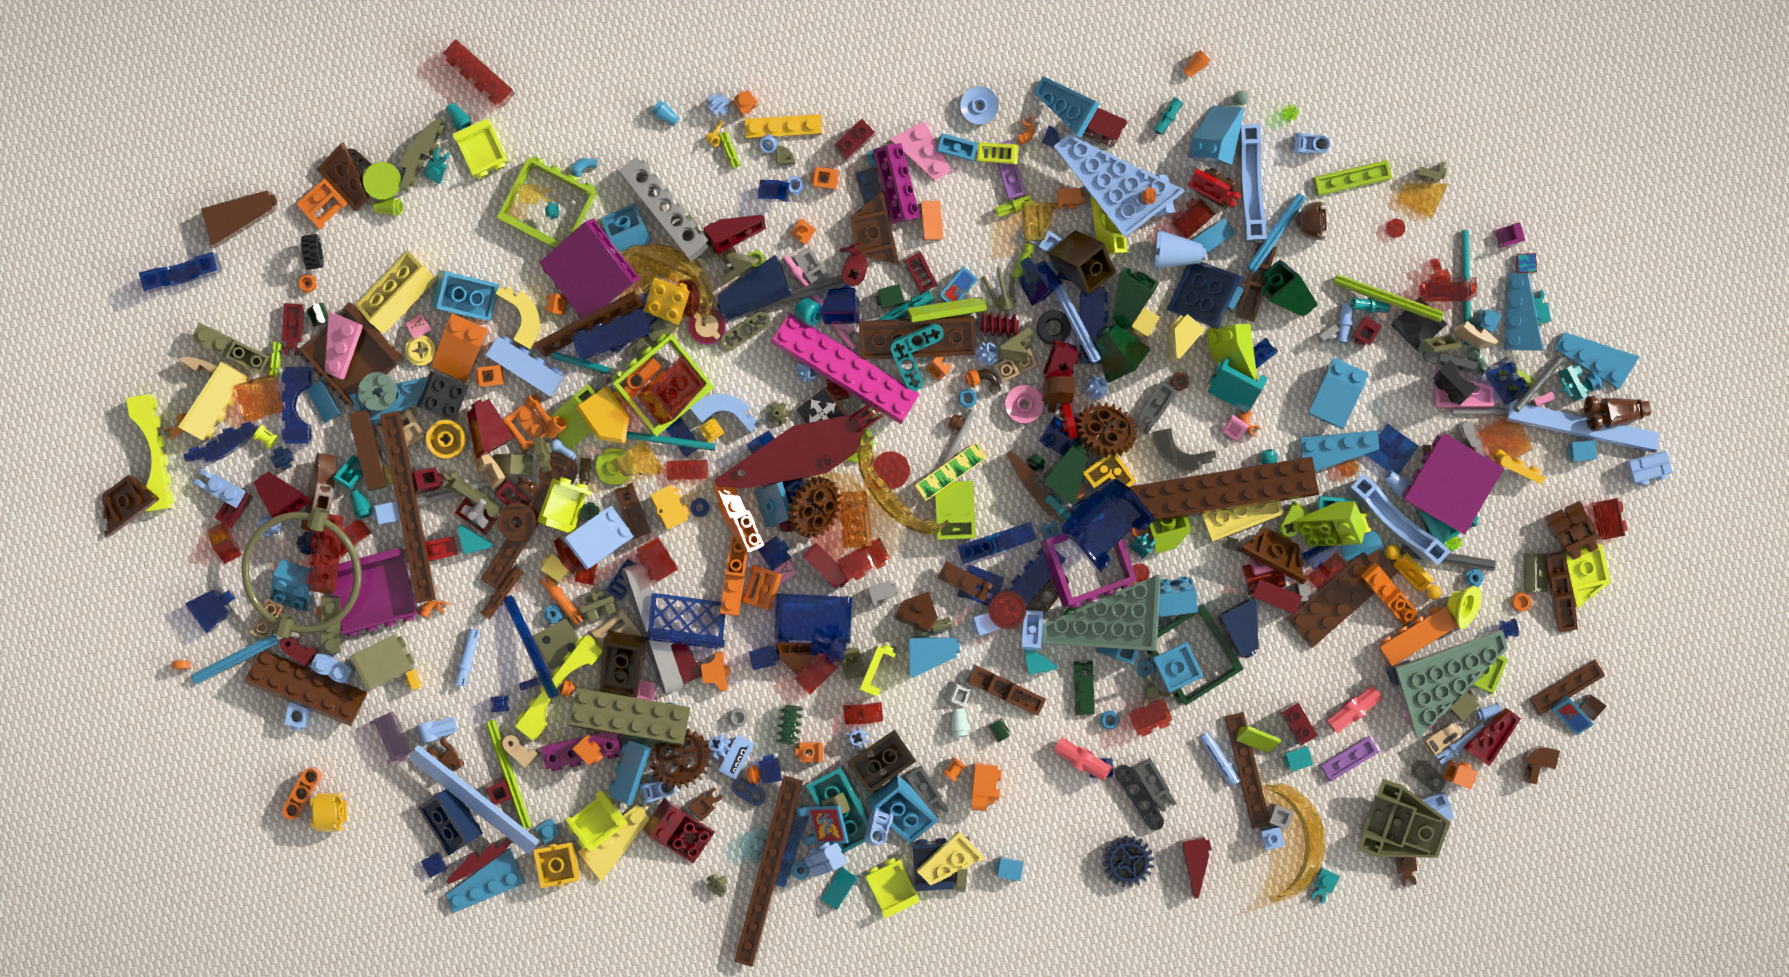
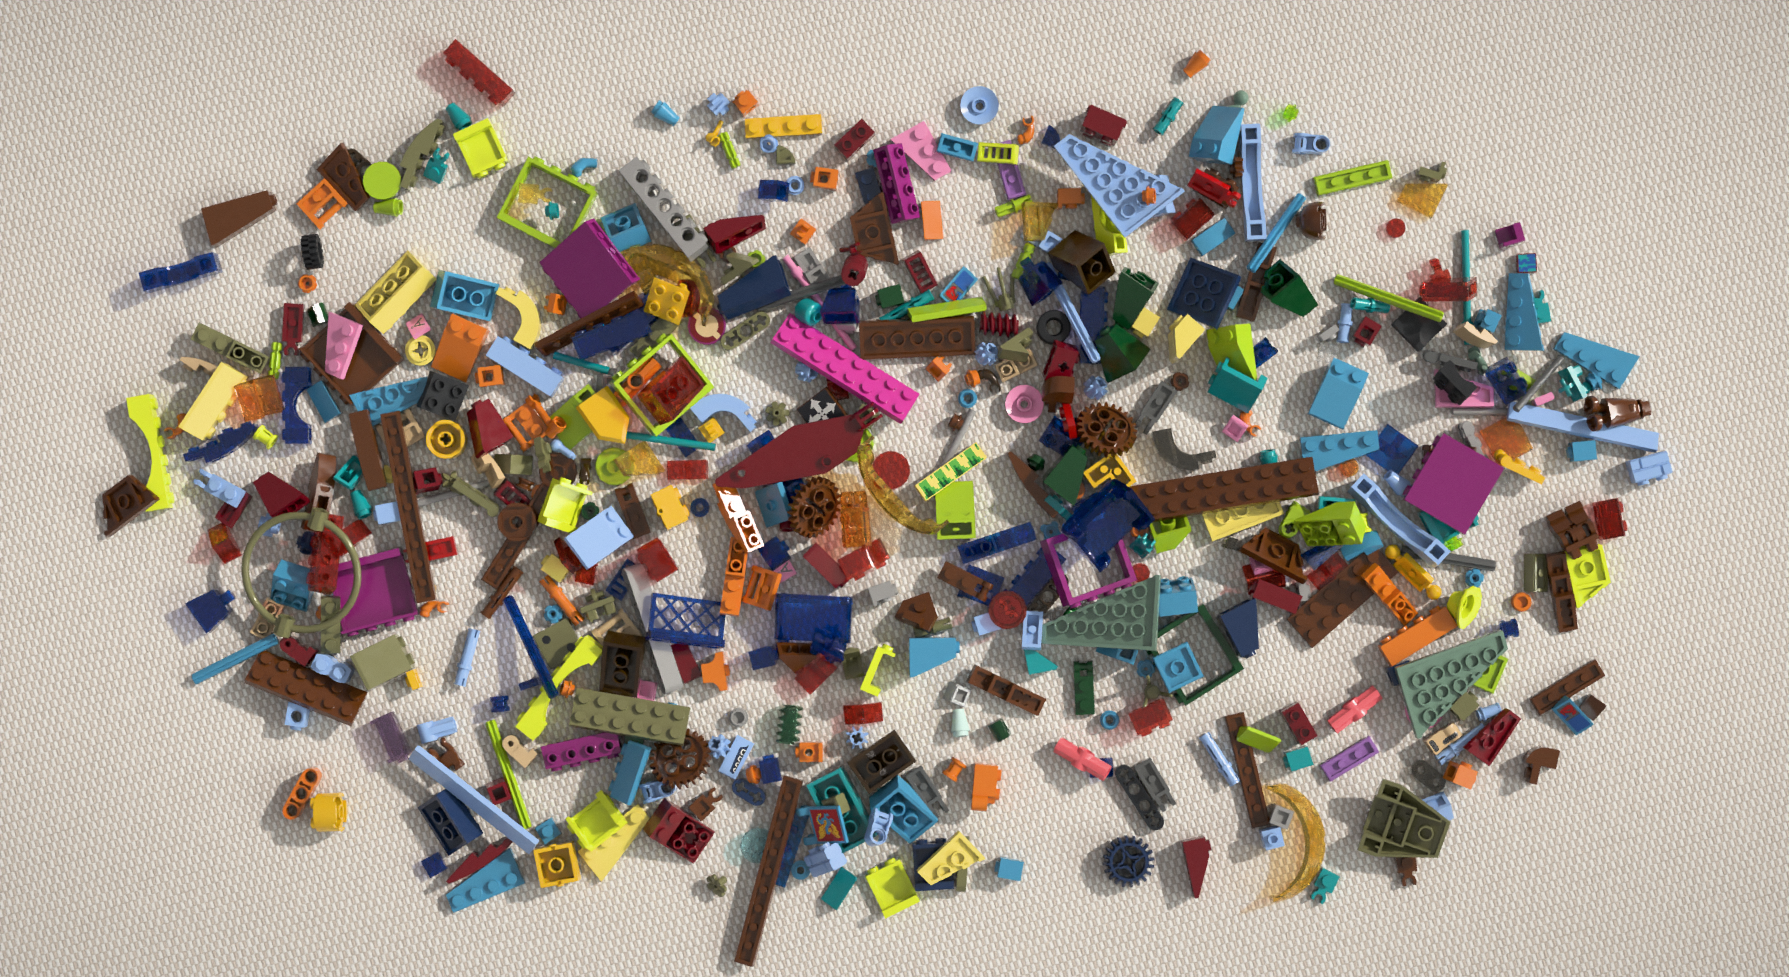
orange tile [171,660,191,670] -> none
dark blue gear [270,446,294,470] -> none
sand green plate [358,372,397,411] -> none
piece [455,497,498,535] -> none
teal slope [457,525,495,554] -> none
orange brick [573,734,603,766] -> none
teal beam [891,323,943,391] -> none
dark azure wing [1033,76,1100,138] -> none
light blue cone [1153,231,1206,269] -> none
olive slope [1418,335,1461,352] -> none
none -> reddish brown plate [1229,157,1244,179]

